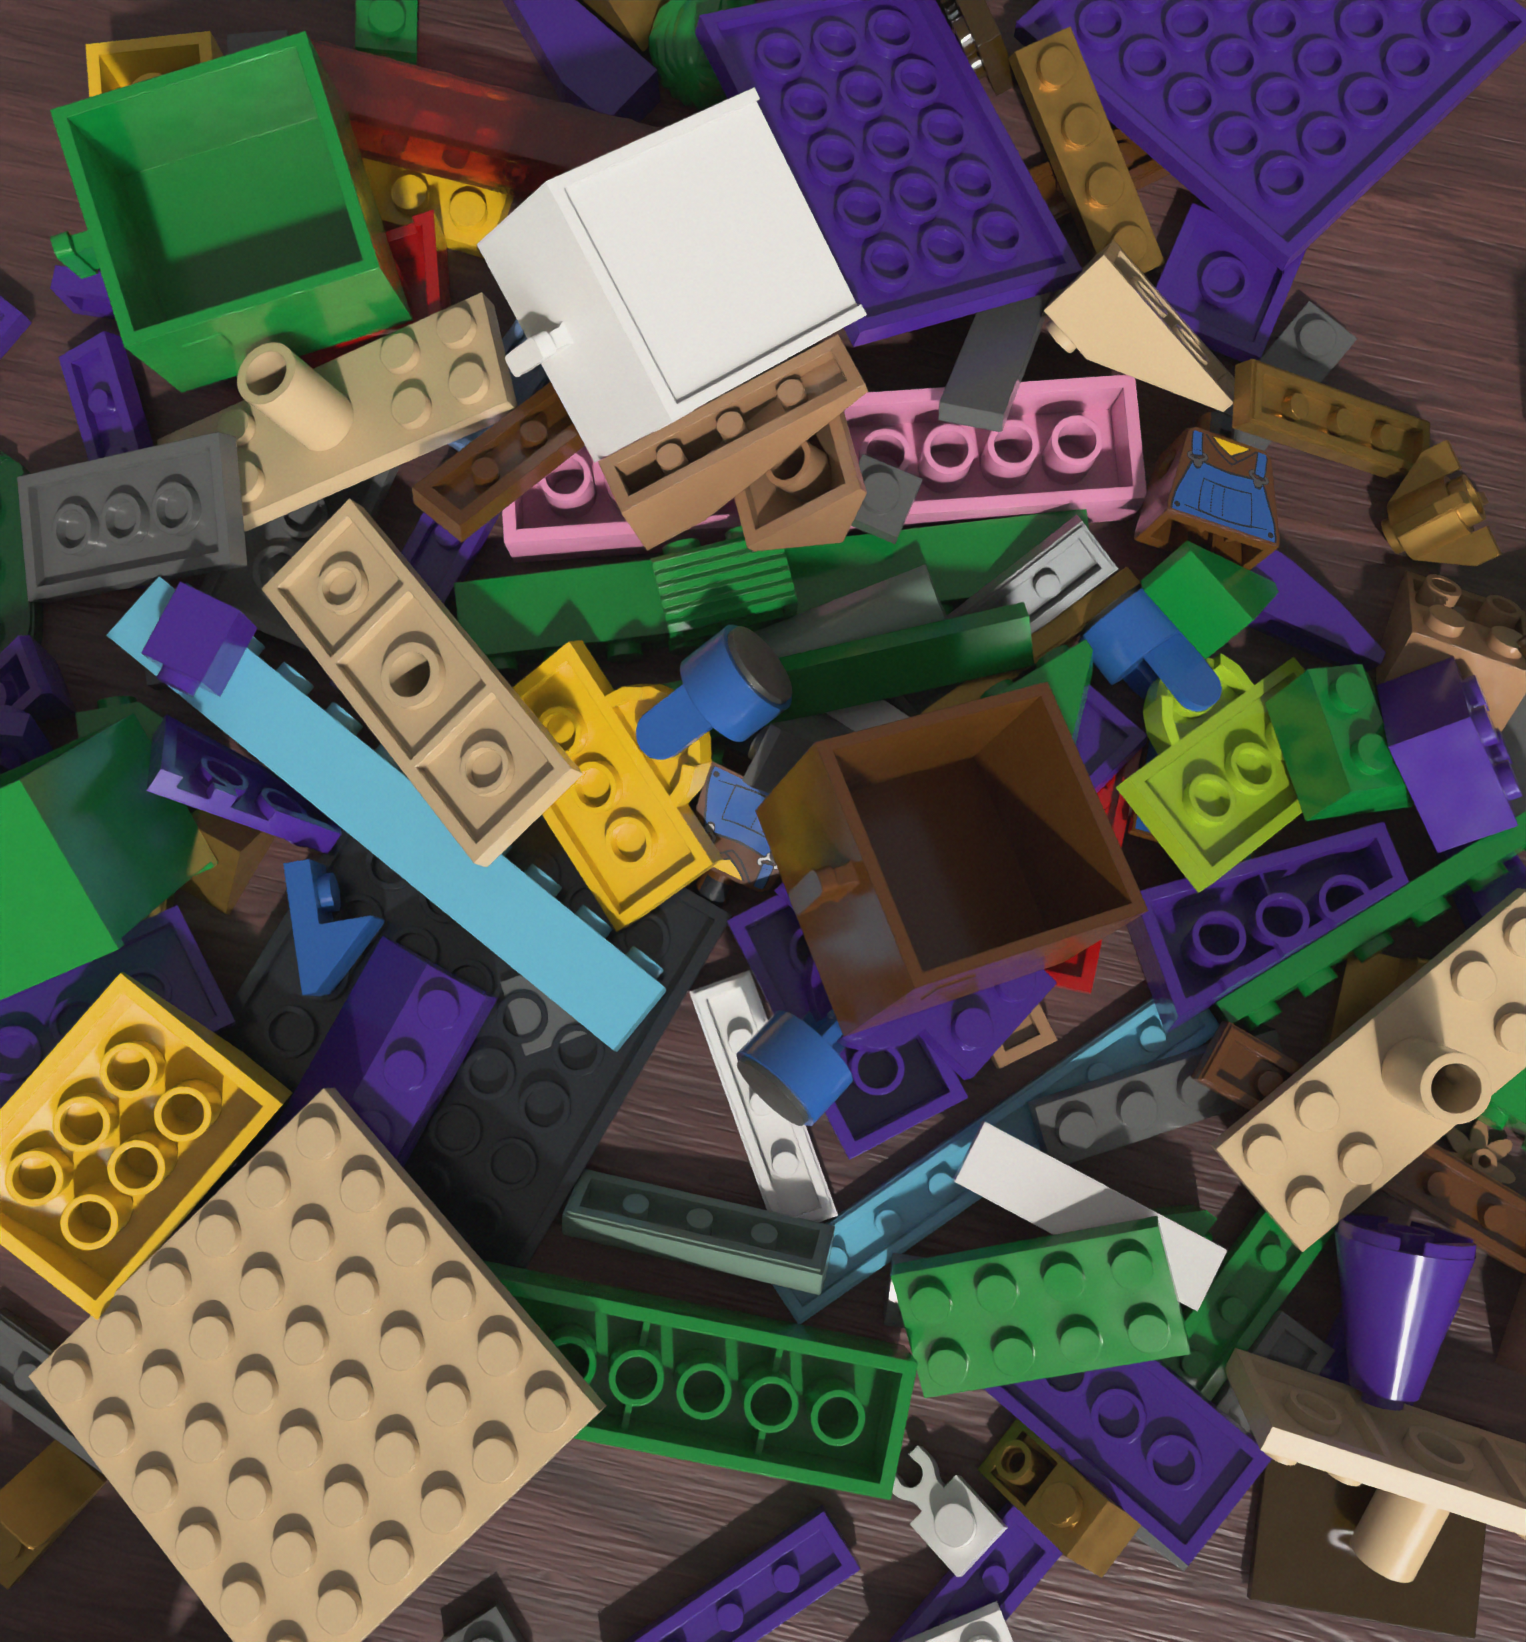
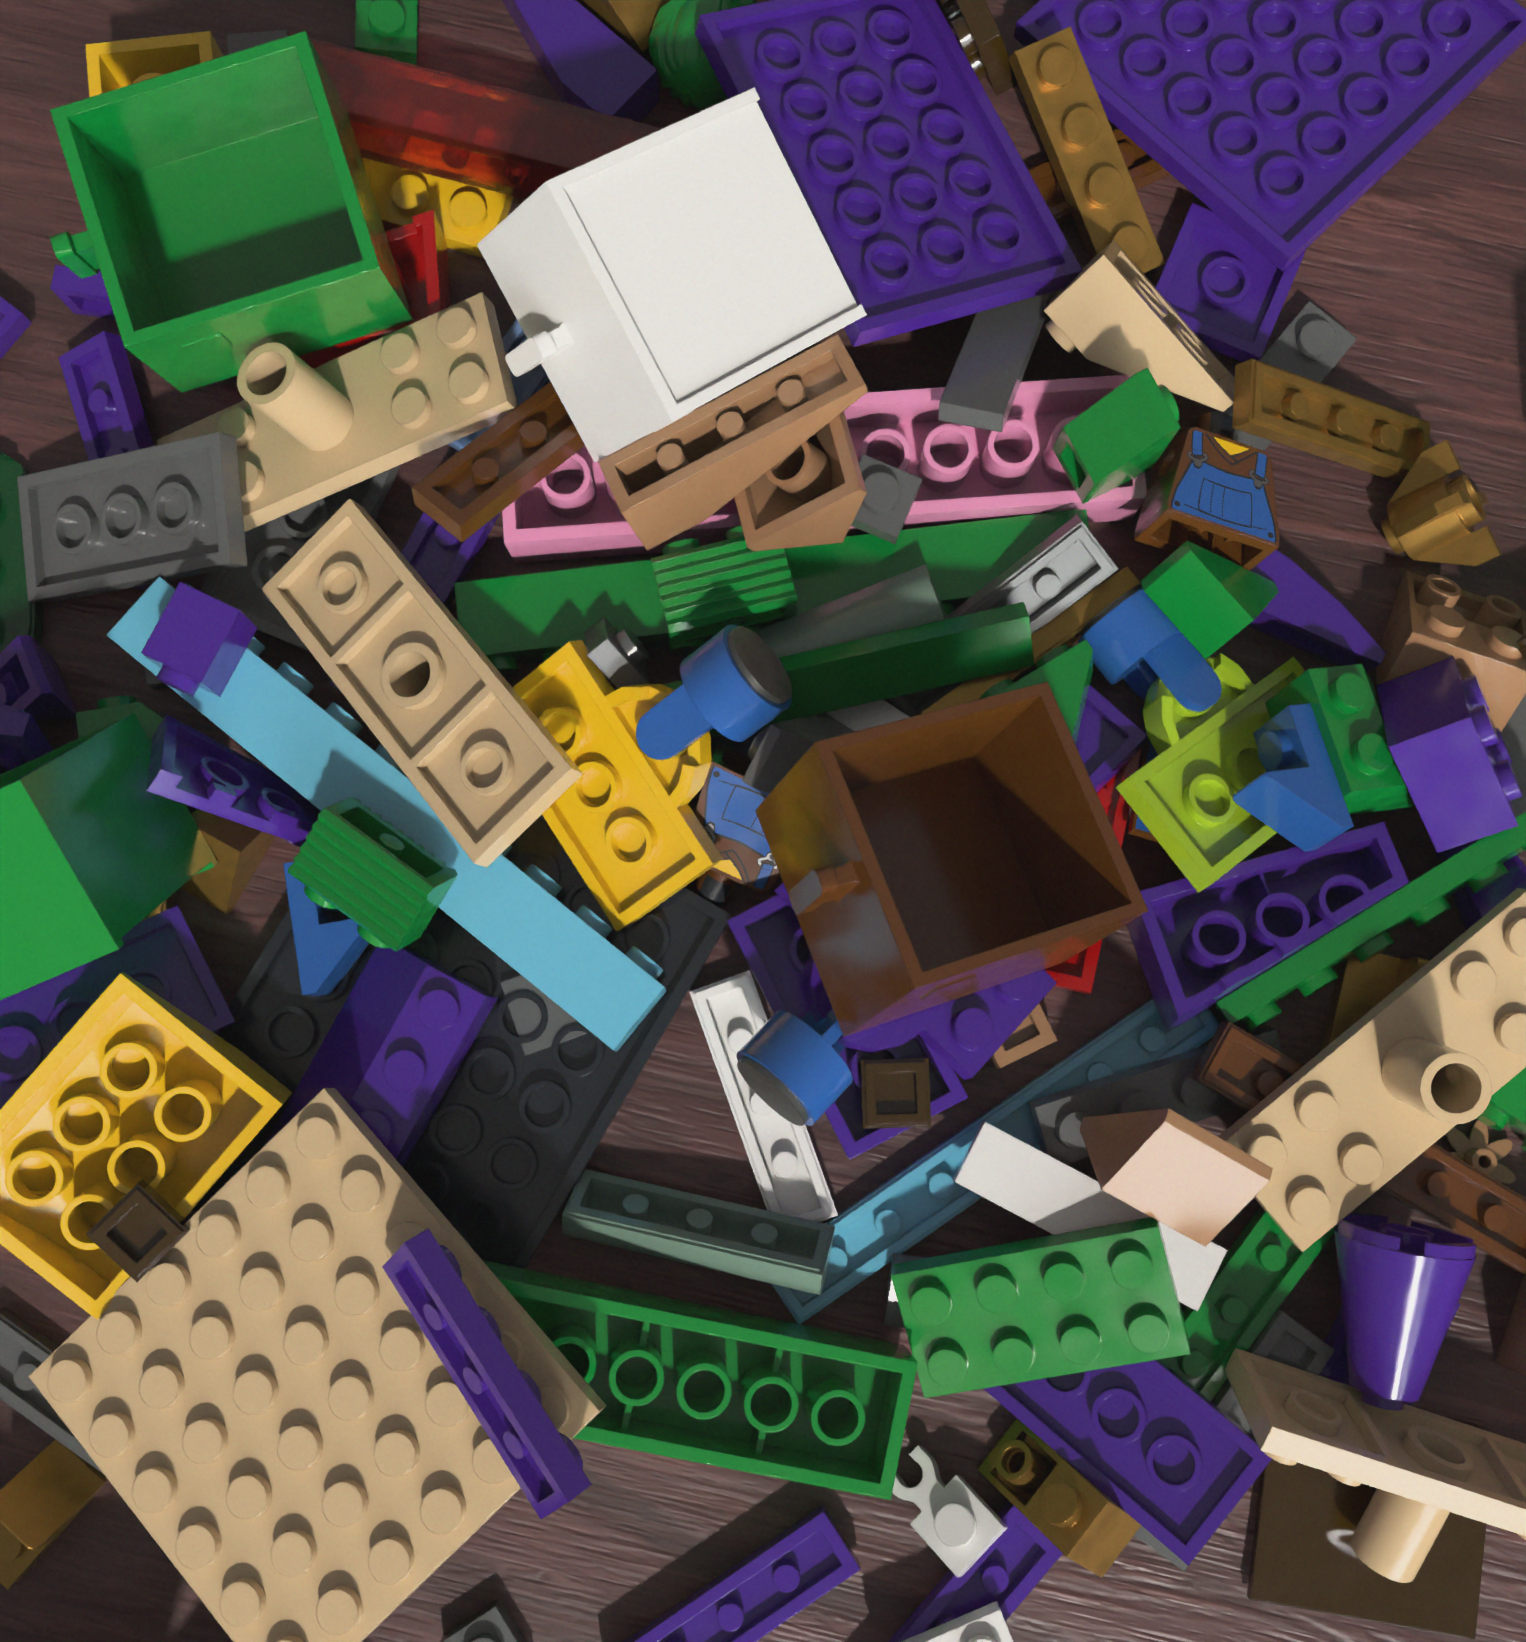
none -> dark brown tile [86,1179,190,1282]
none -> green brick [288,797,458,952]
none -> dark purple plate [382,1228,592,1519]
none -> dark grey plate [584,616,650,689]
none -> dark brown tile [860,1058,931,1129]
none -> green slope [1052,368,1180,504]
none -> slope [1079,1108,1273,1247]
none -> blue slope [1232,703,1354,852]

